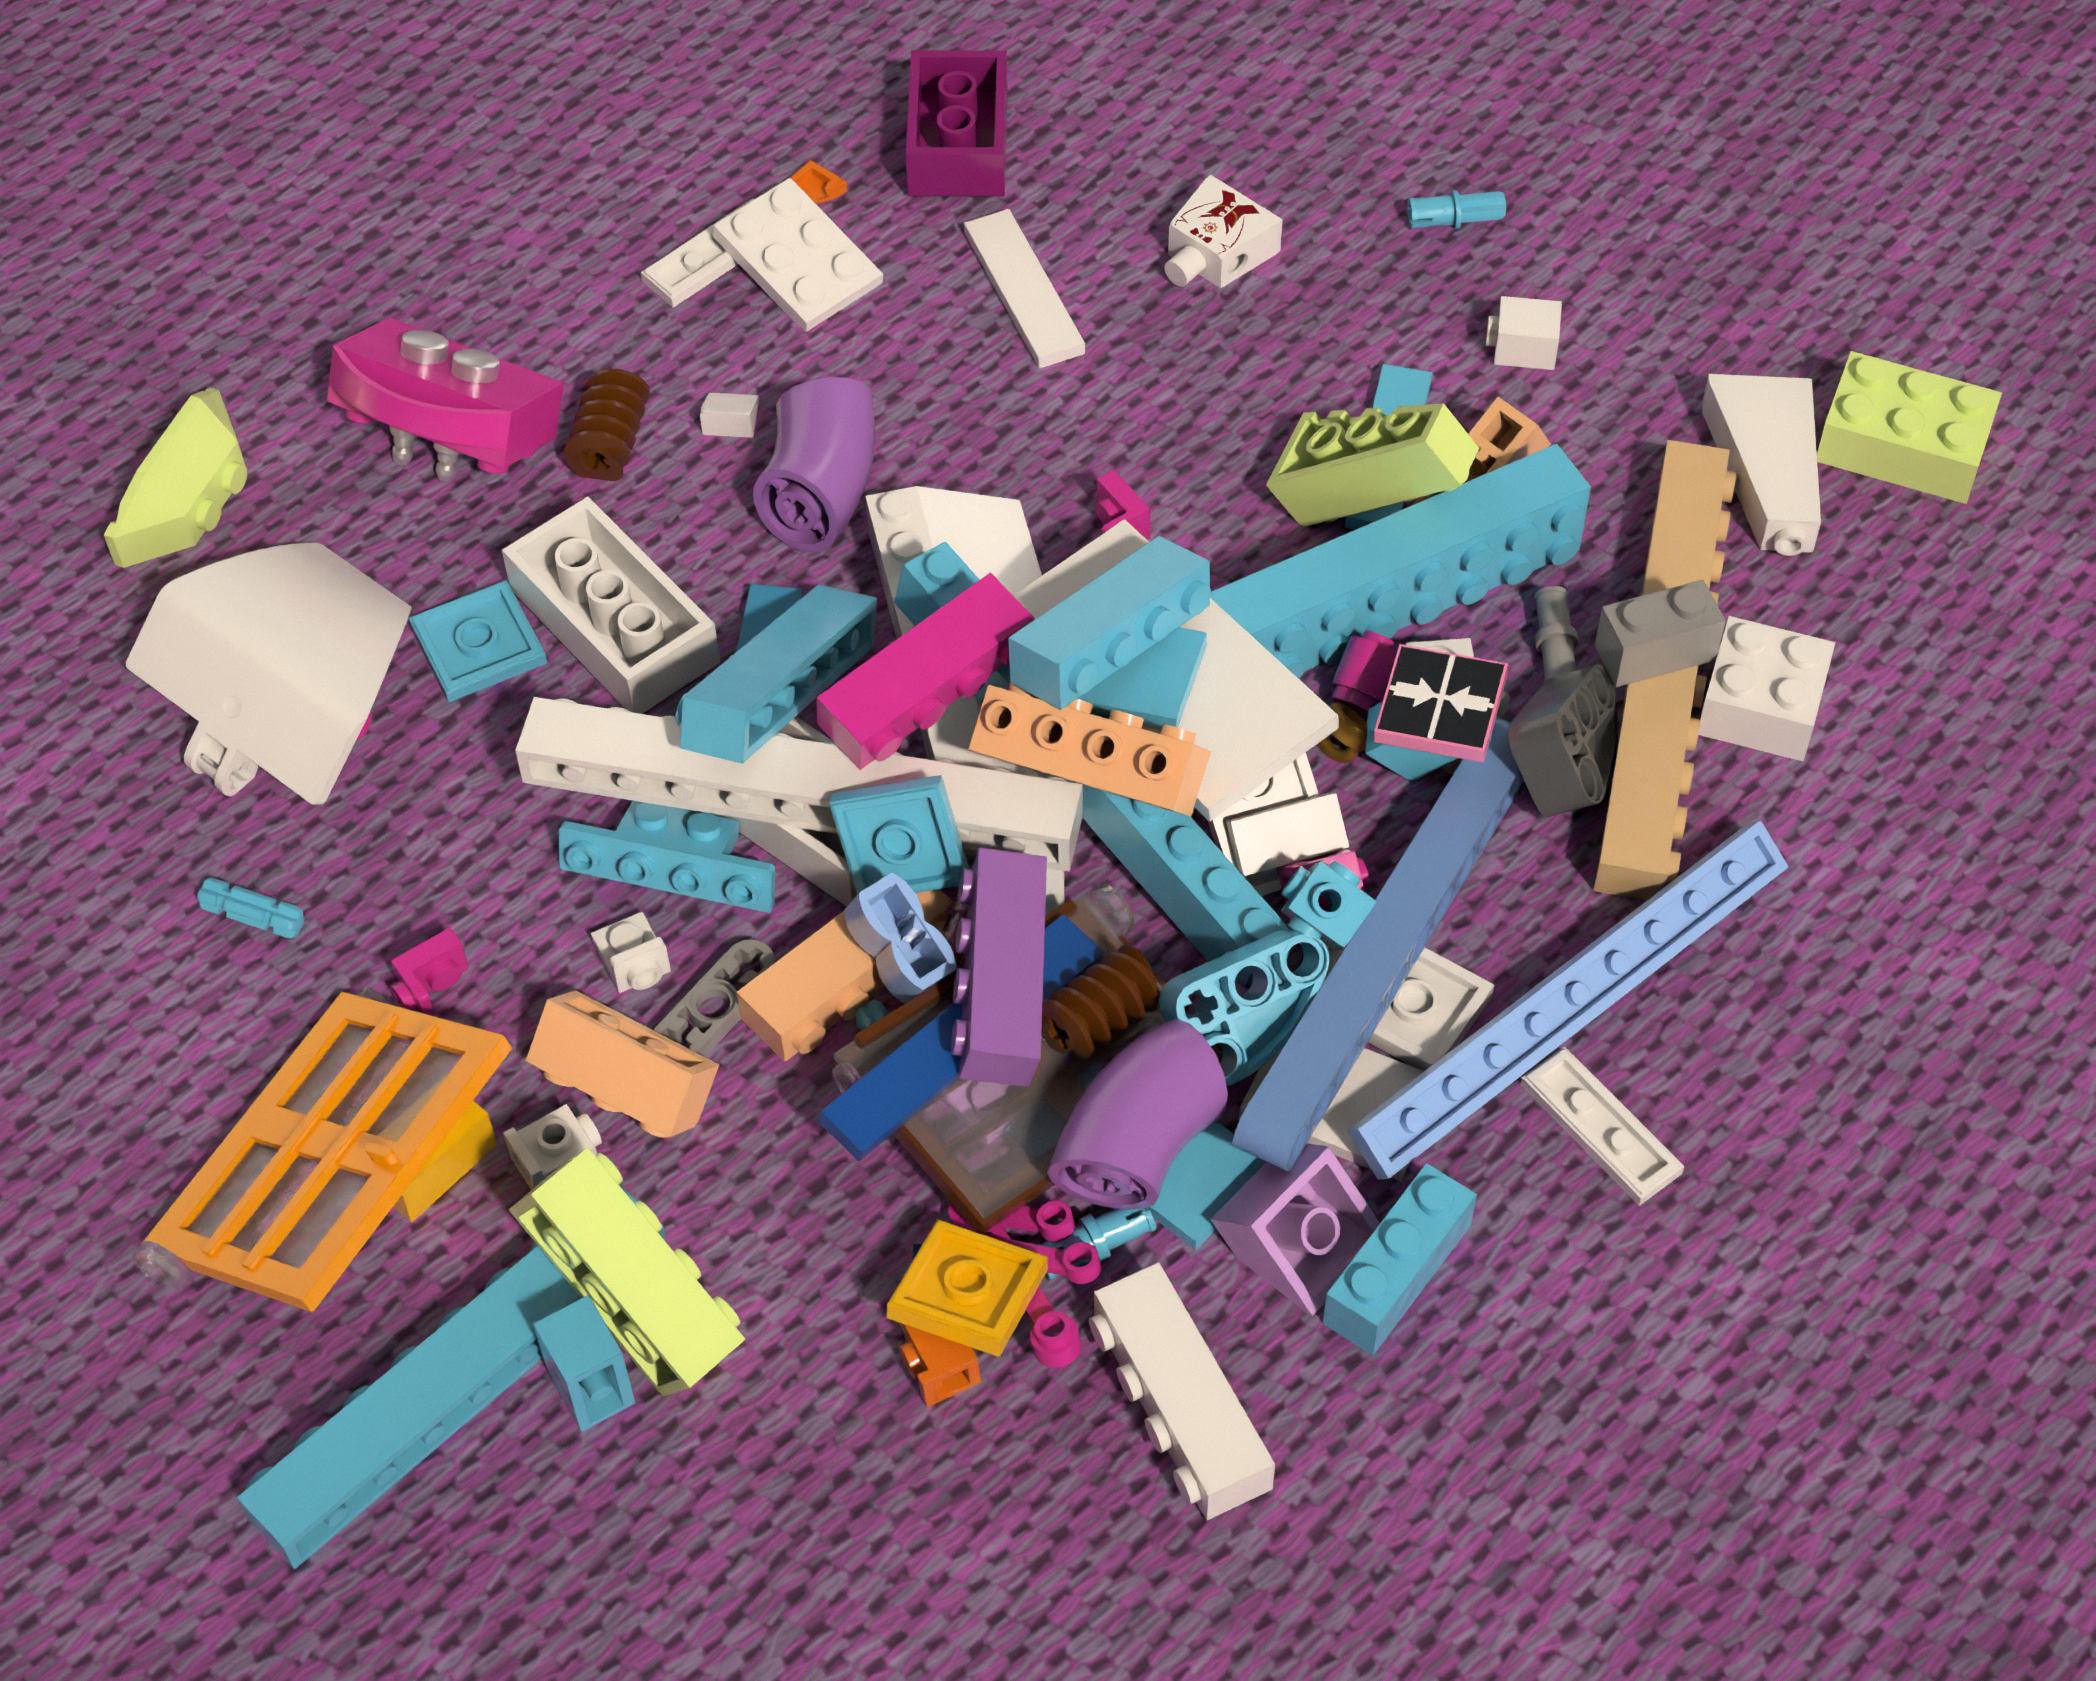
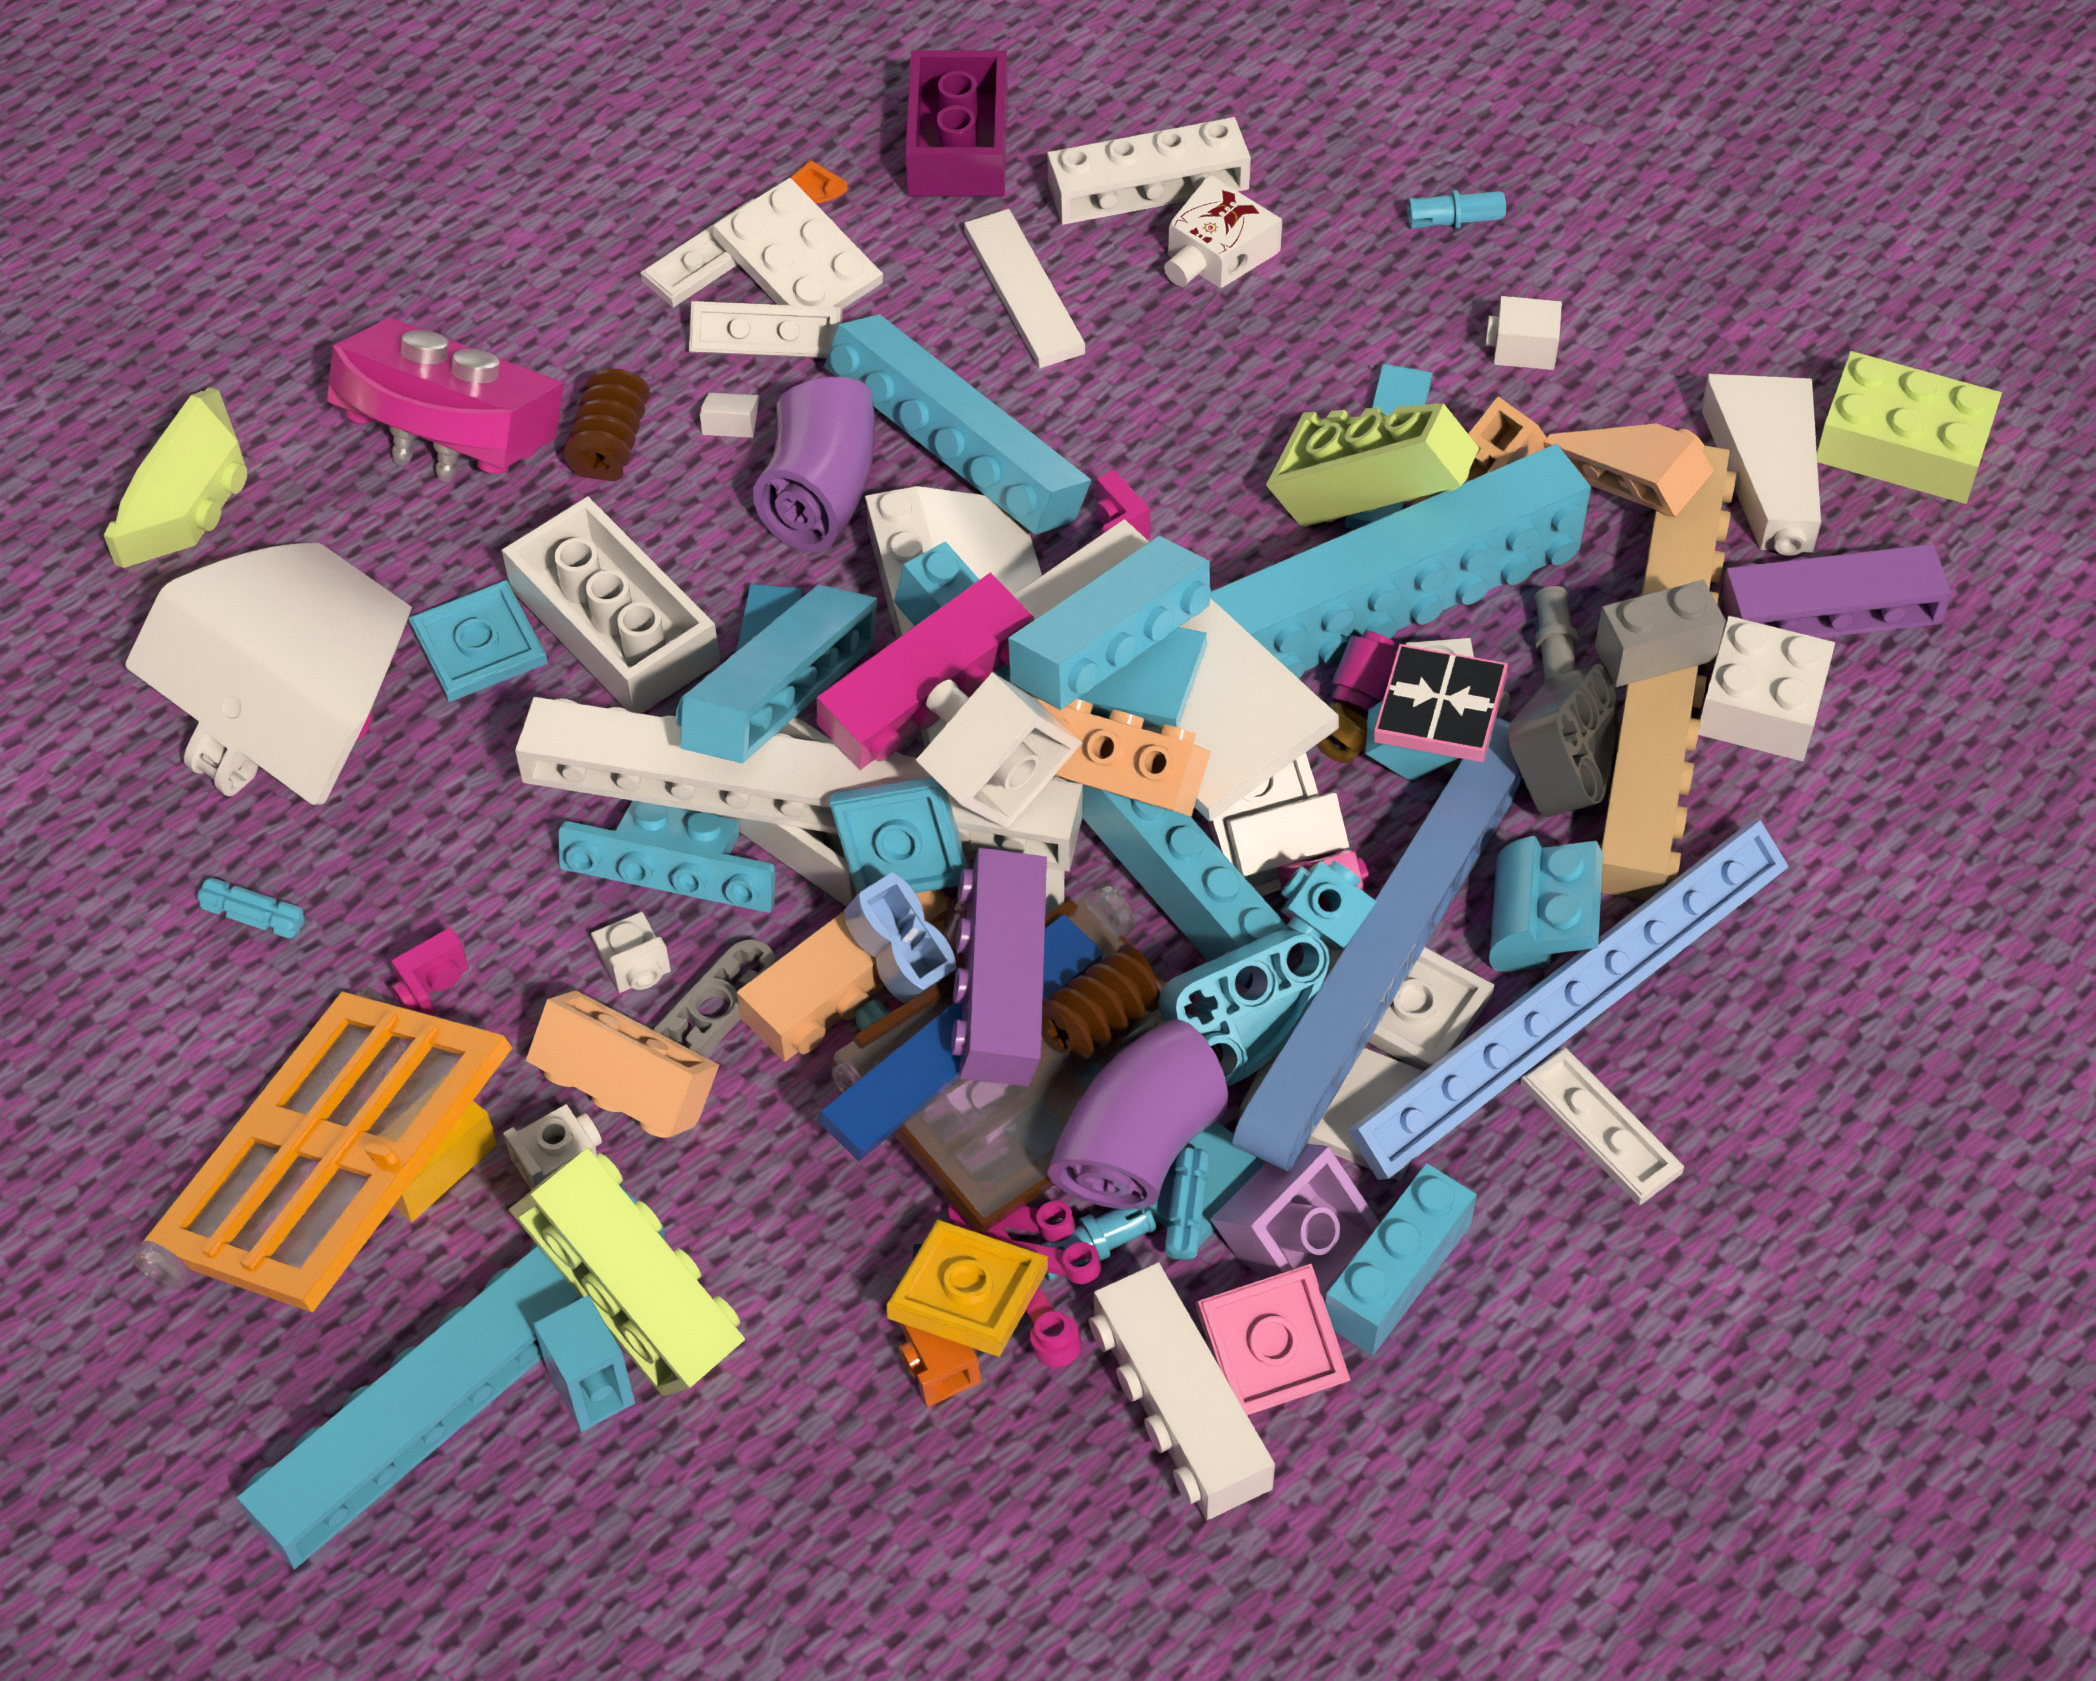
none -> white tile [689,301,843,359]
none -> medium azure brick [824,314,1091,535]
none -> white brick [916,672,1082,829]
none -> white brick [1047,117,1251,225]
none -> medium azure axle [1165,1147,1209,1261]
none -> bright pink tile [1194,1264,1350,1415]
none -> medium azure brick [1489,836,1603,972]
none -> light nougat slope [1544,423,1714,517]
none -> medium lavender brick [1720,544,1952,638]

